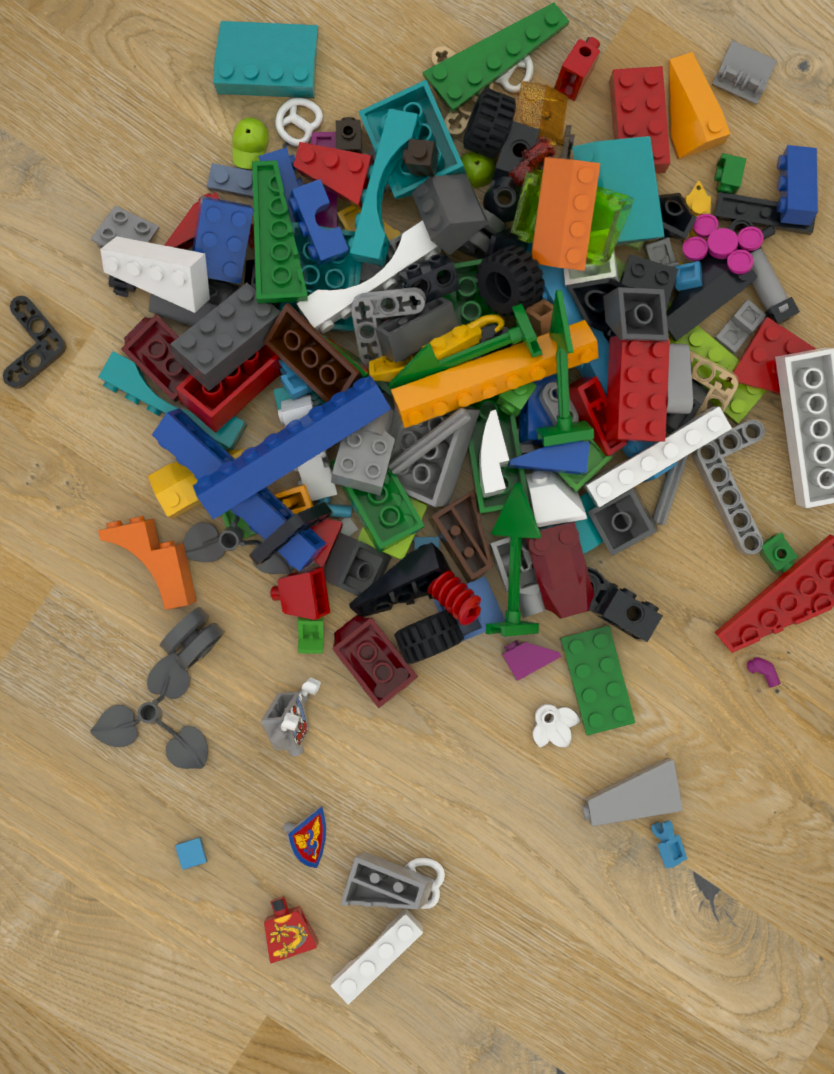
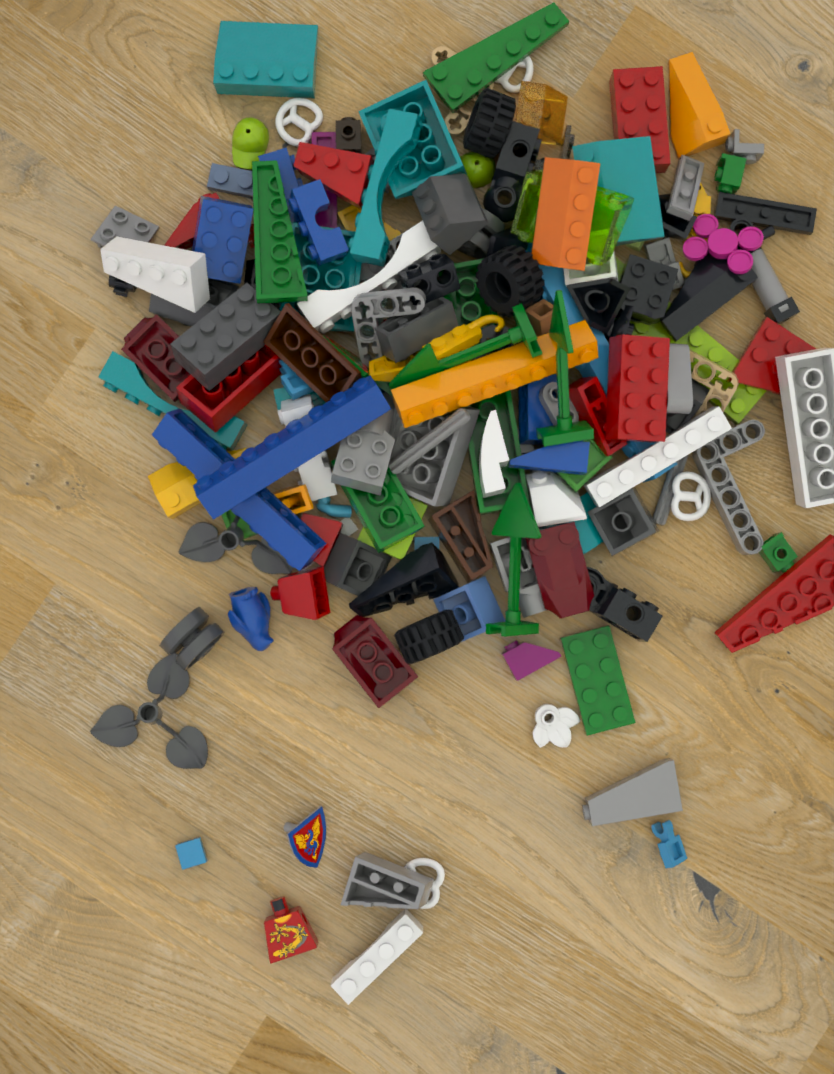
black beam [3,296,66,389] -> none
orange arch [98,516,197,610] -> none
black beam [249,502,333,566] -> none
light grey torso [261,678,321,756] -> none
bright green bracket [297,616,324,654] -> none
dark brown brick [403,139,439,177] -> none
red piece [428,571,481,625] -> none
bright green bracket [496,382,537,417] -> none
clear red connector [509,136,556,186] -> none
red torso [554,37,600,102] -> none
dark grey slope [603,287,669,341] -> none
dark azure tile [675,261,702,291] -> none
light grey hinge [712,40,777,105] -> none
light grey slope [714,299,766,354] -> none
magenta arm [747,657,781,688] -> none
blue brick [777,145,818,226] -> none
none -> blue animal [228,587,274,651]
none -> light grey tile [666,155,705,221]
none -> white piece [671,471,711,521]
none -> light grey bracket [725,129,764,164]

